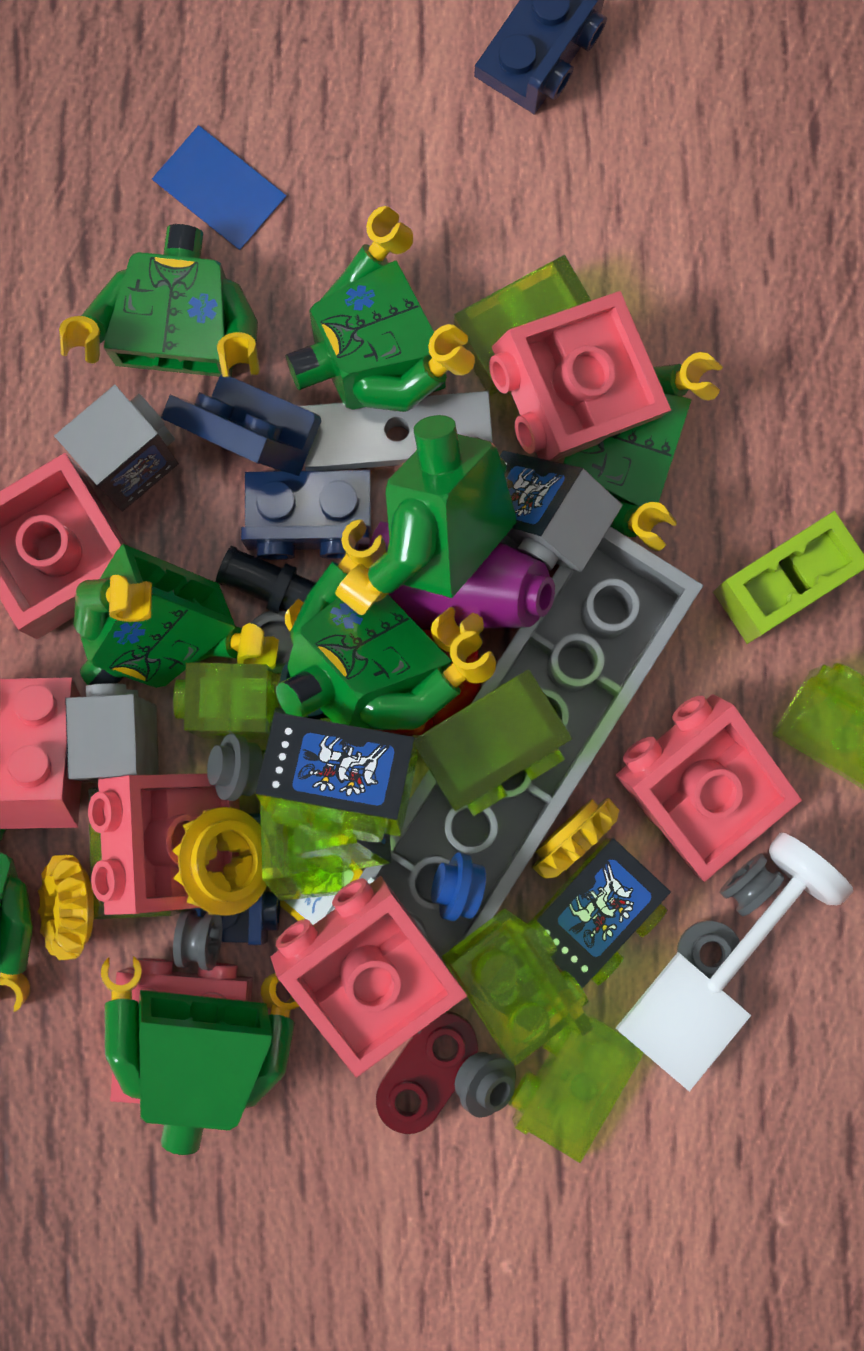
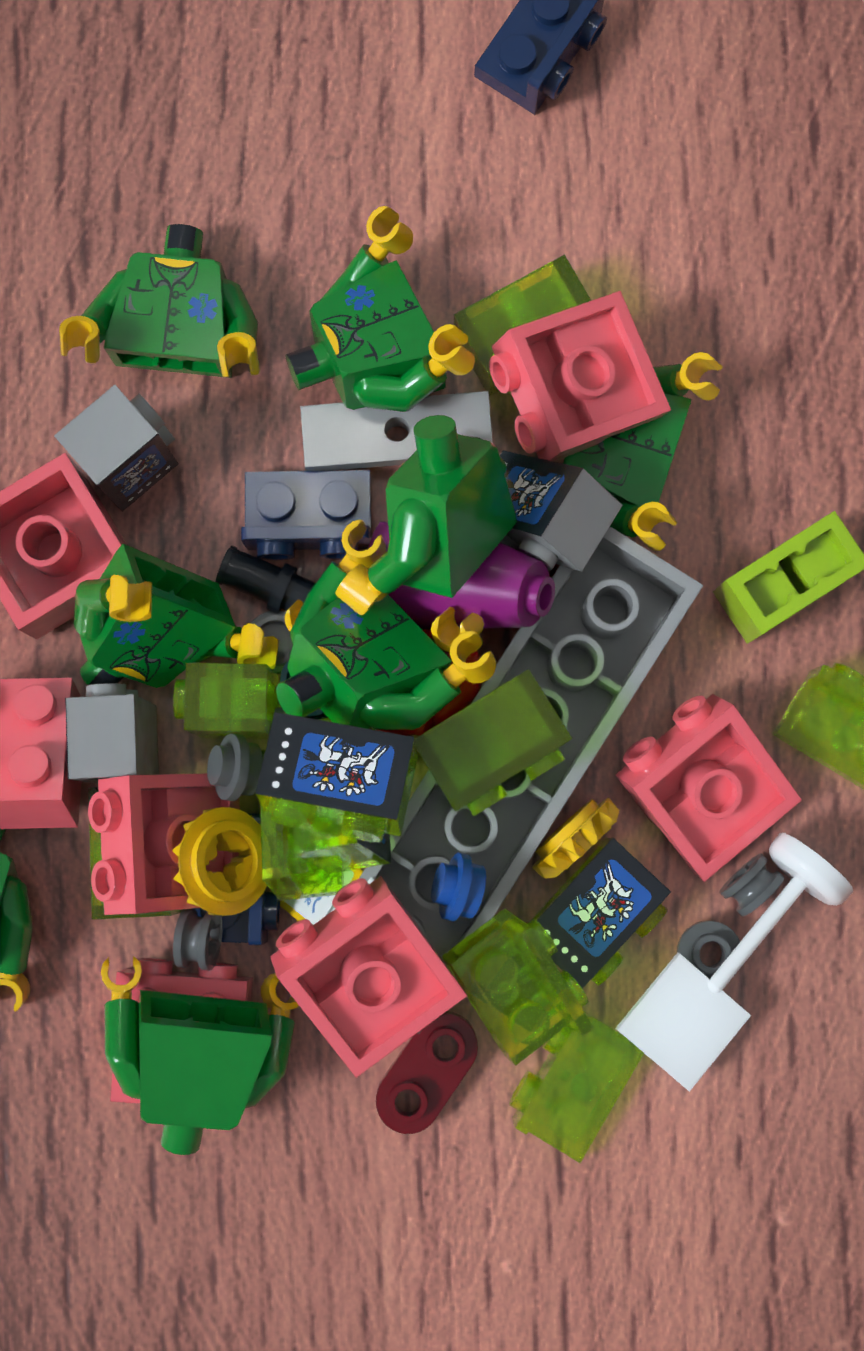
yellow gear [37,854,94,960] -> none
blue sticker [152,125,287,250] -> none
dark blue bracket [161,375,321,476] -> none
dark grey plate [455,1052,516,1118] -> none

